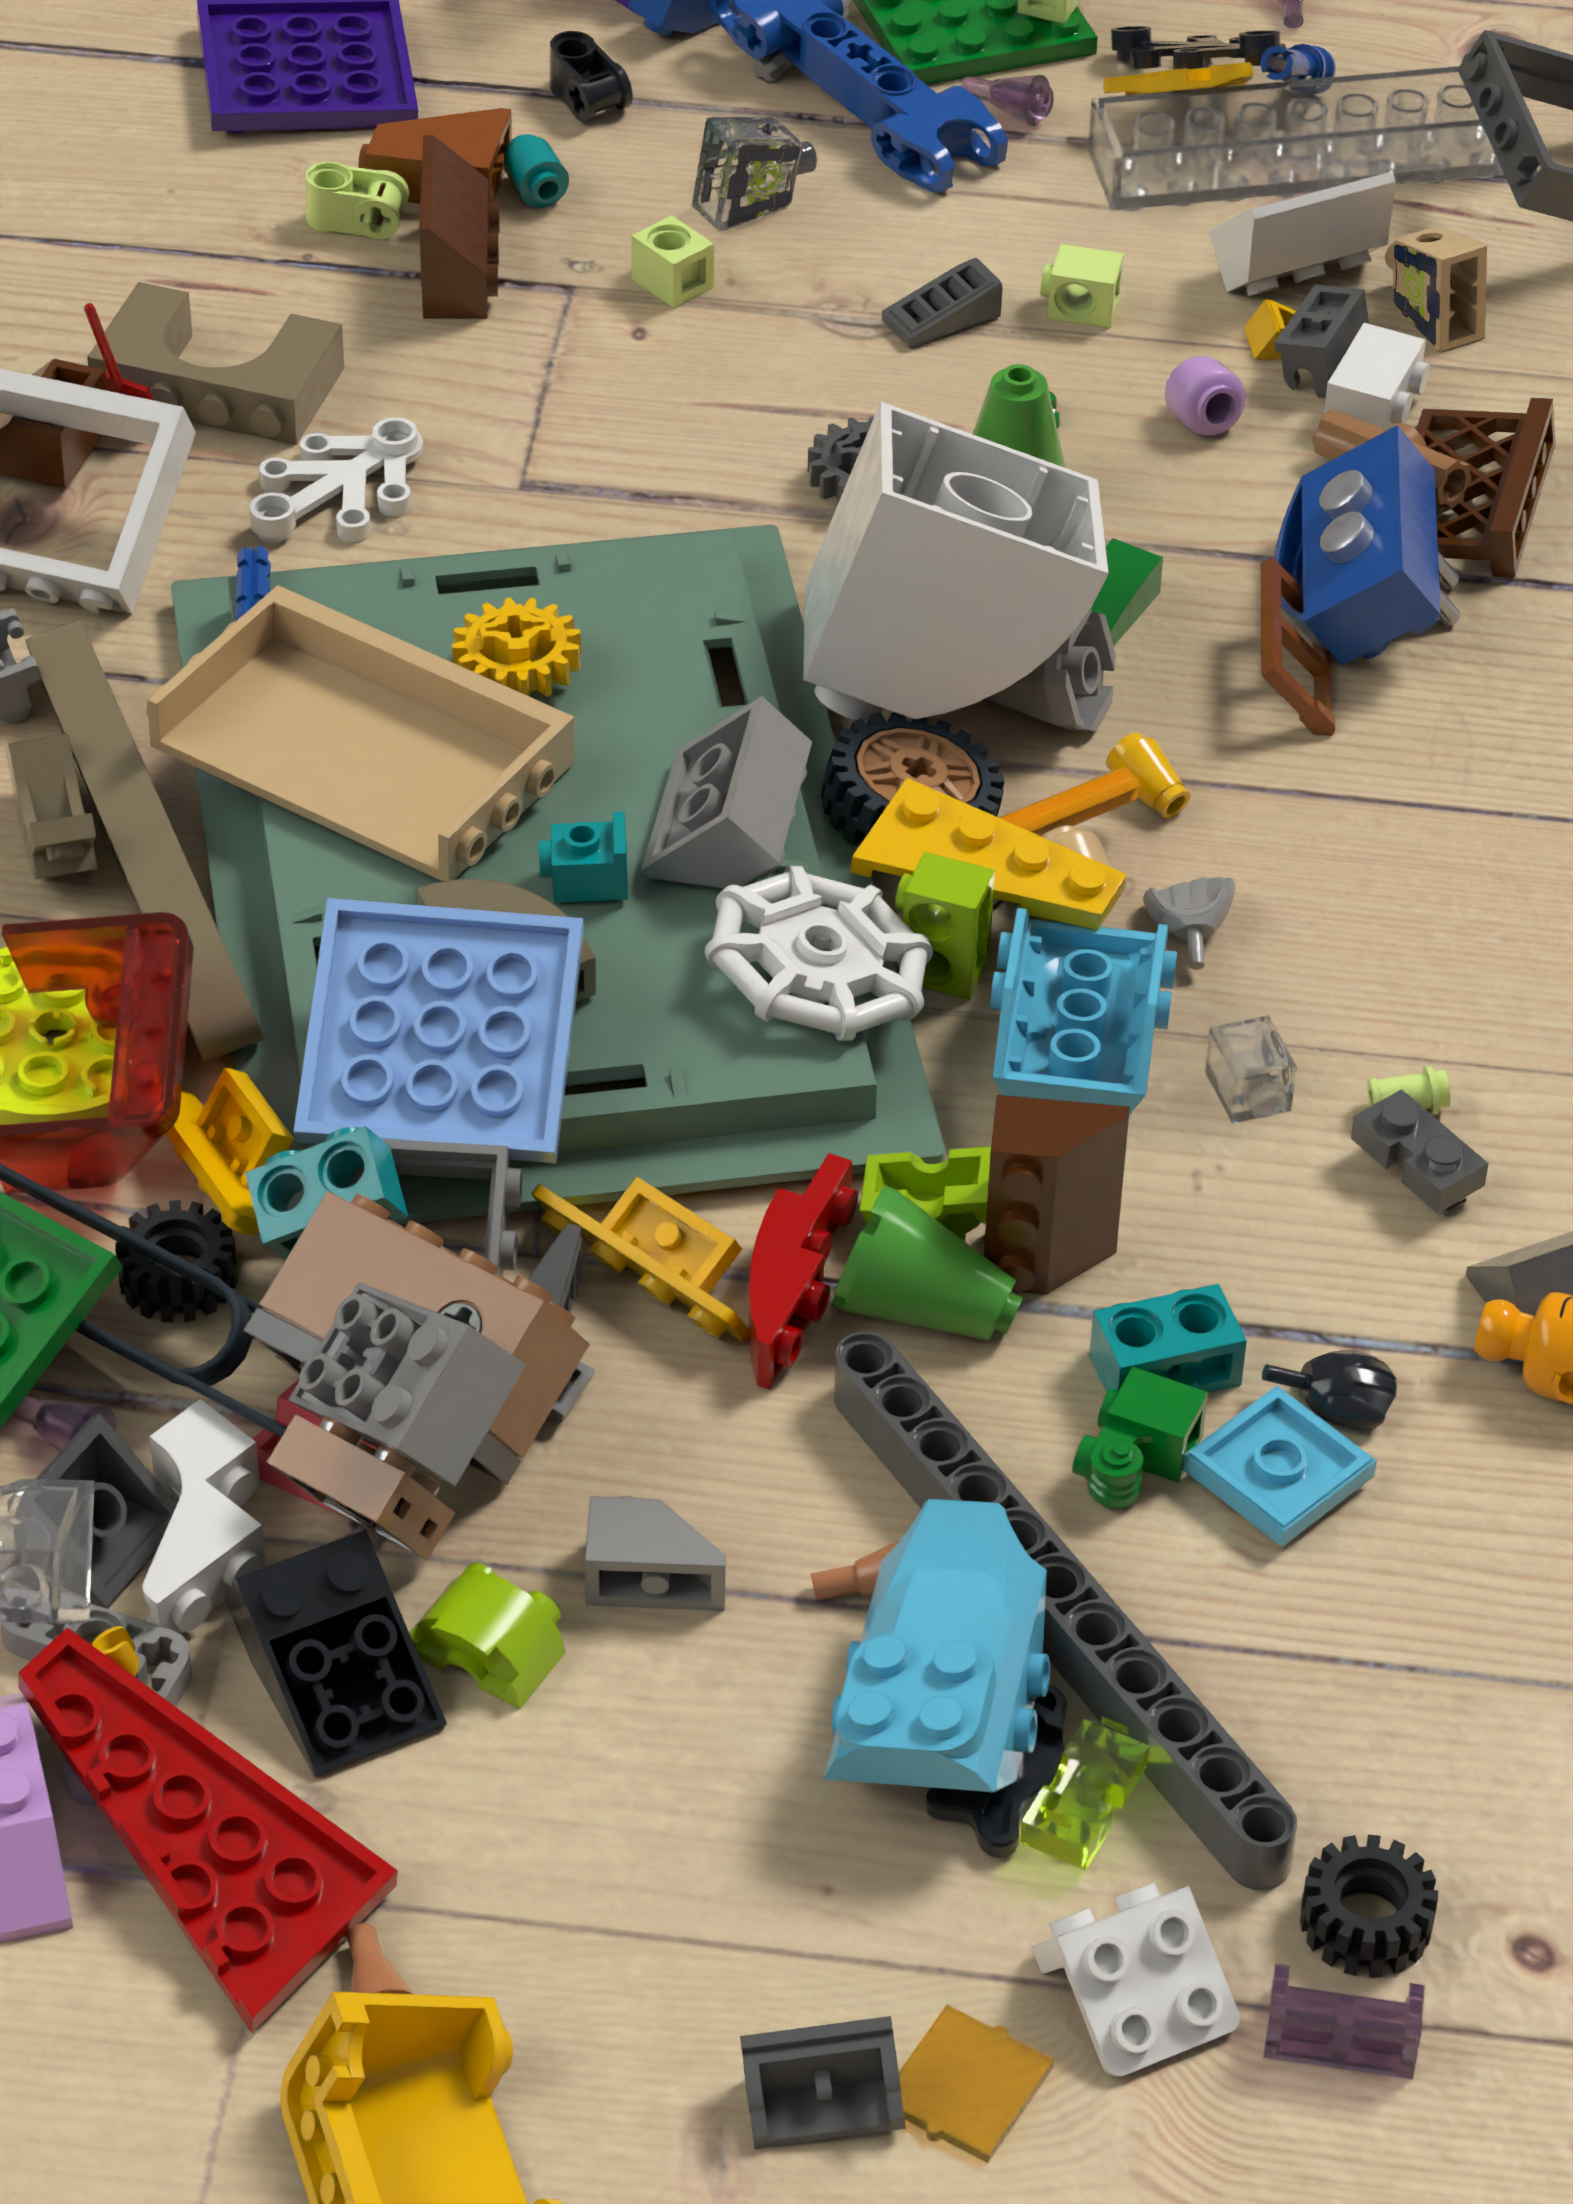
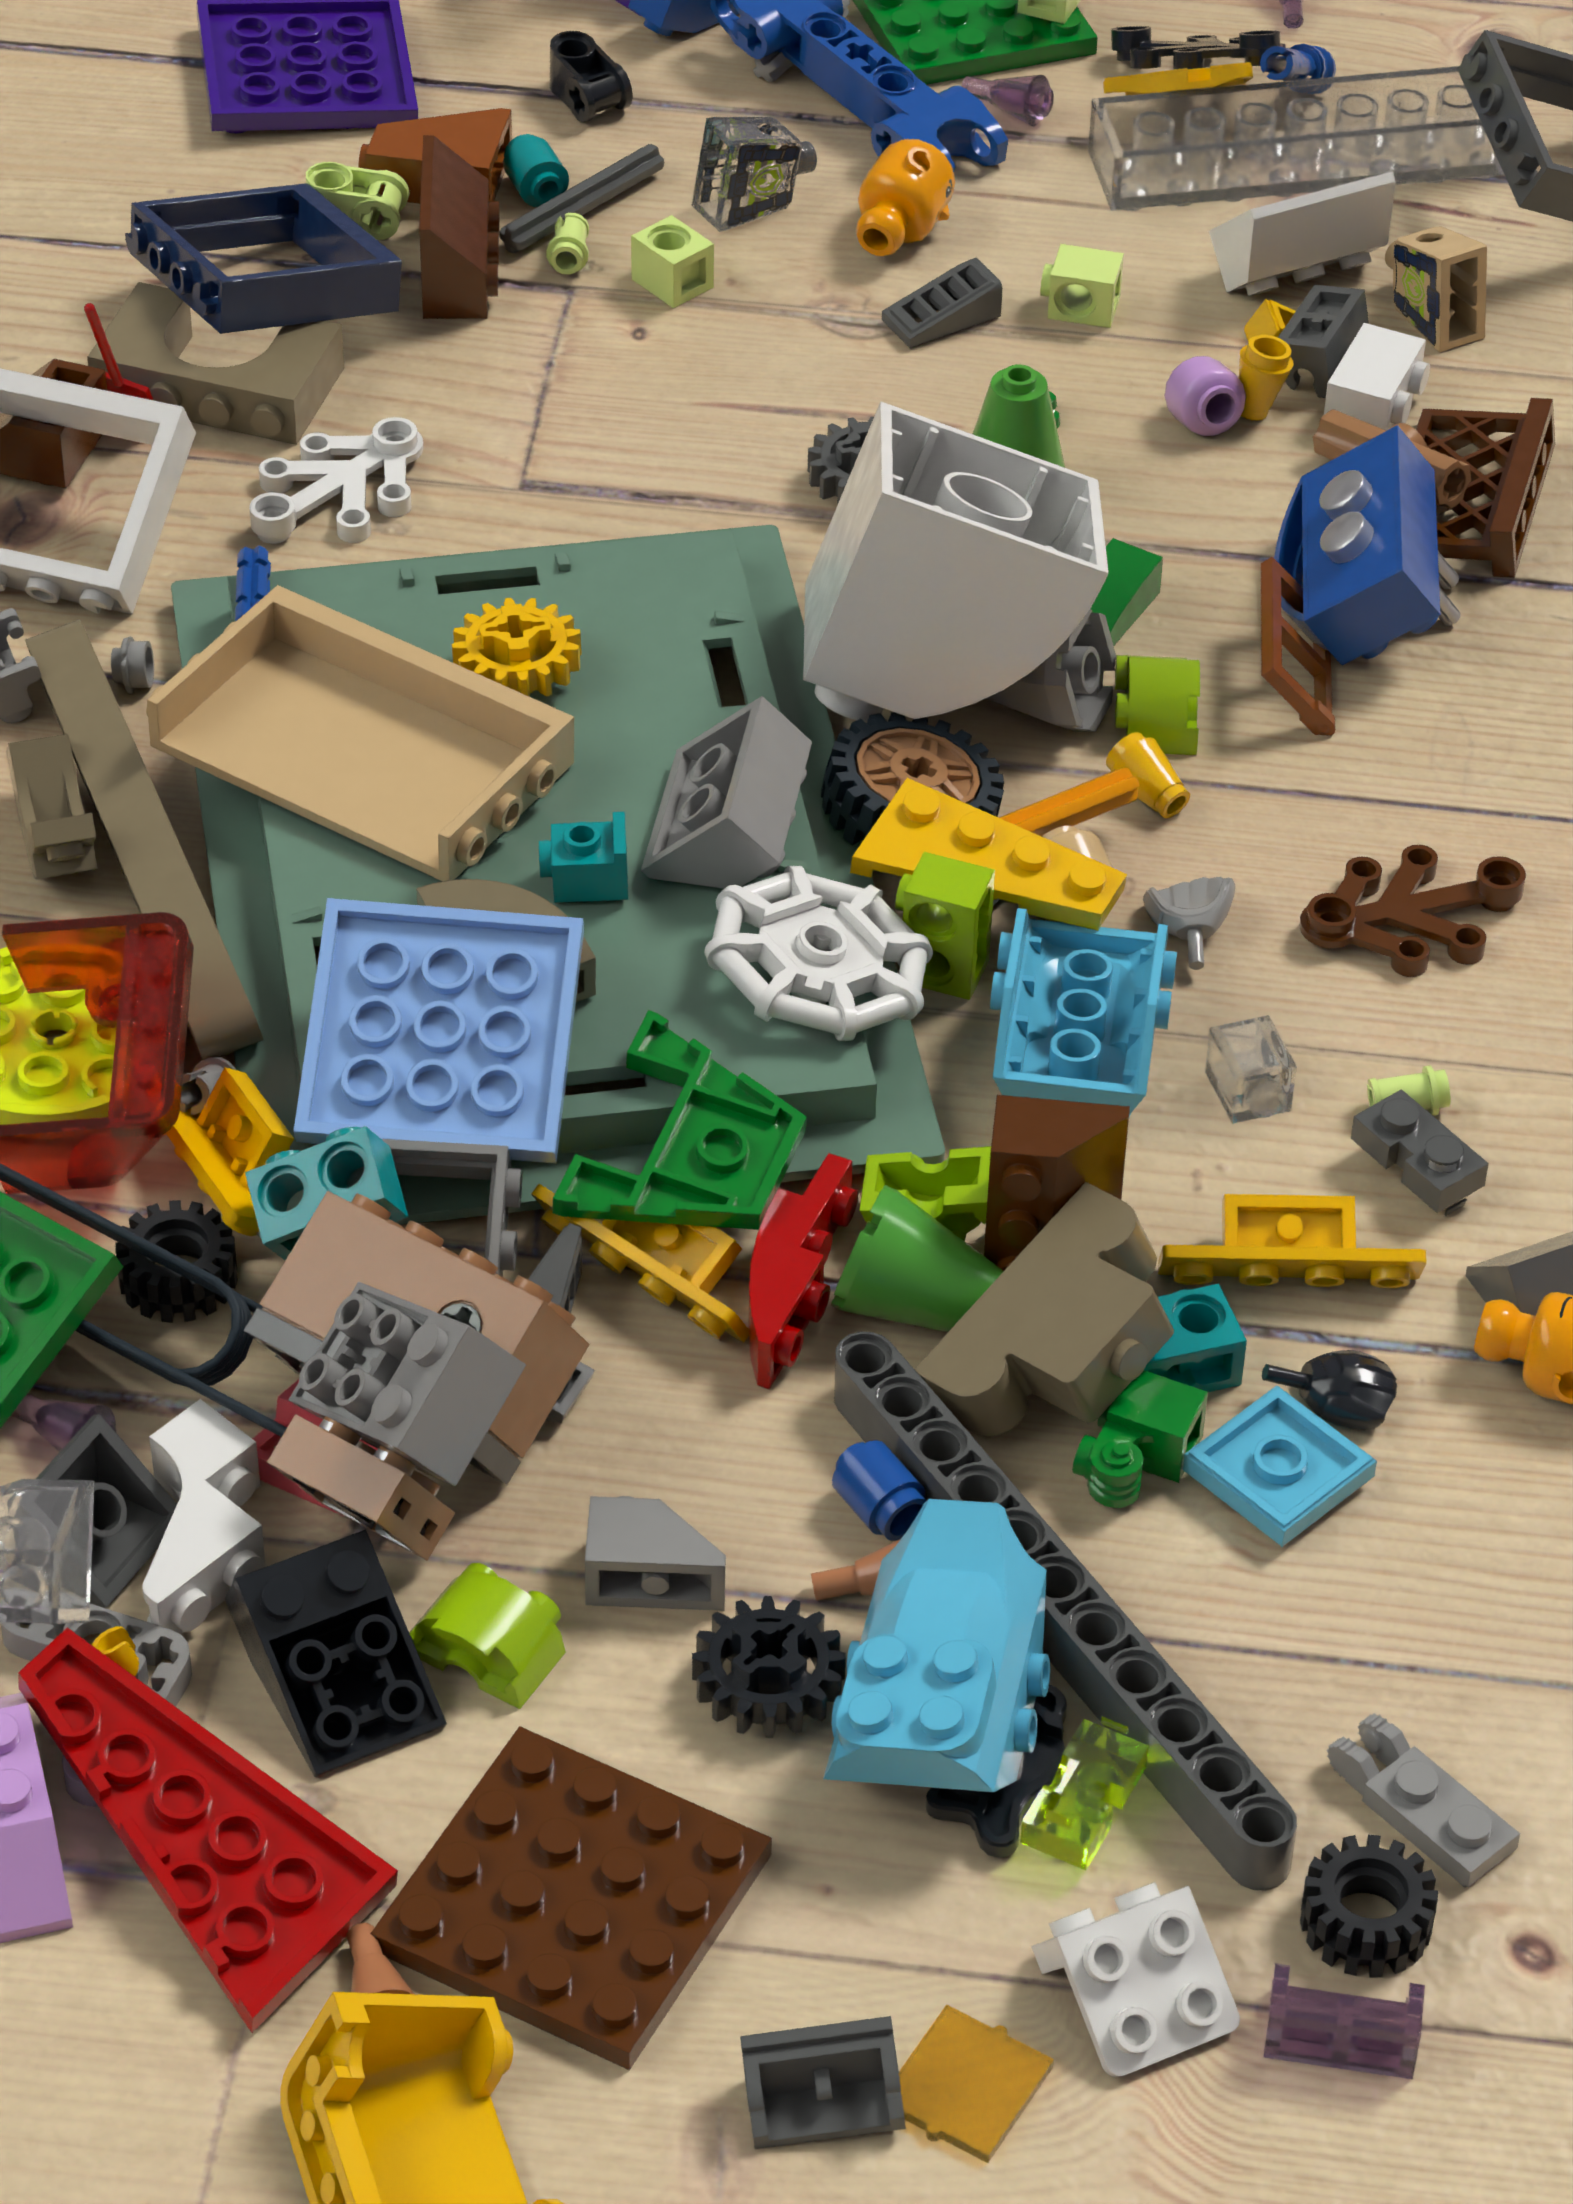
none -> light grey plate [111,637,154,694]
none -> dark blue window [125,183,402,334]
none -> light grey pin [172,1057,236,1115]
none -> reddish brown plate [370,1726,772,2071]
none -> dark grey axle [499,144,665,253]
none -> yellowish green pin [546,213,589,275]
none -> green wing [552,1010,807,1230]
none -> black gear [692,1596,846,1738]
none -> blue brick [832,1440,927,1541]
none -> light orange piece [856,139,955,256]
none -> dark tan brick [915,1182,1174,1436]
none -> lime cylinder [1115,655,1200,755]
none -> yellow bracket [1158,1194,1426,1288]
none -> yellow cone [1238,335,1294,420]
none -> reddish brown plant [1299,845,1526,977]
none -> light grey hinge [1326,1713,1520,1887]

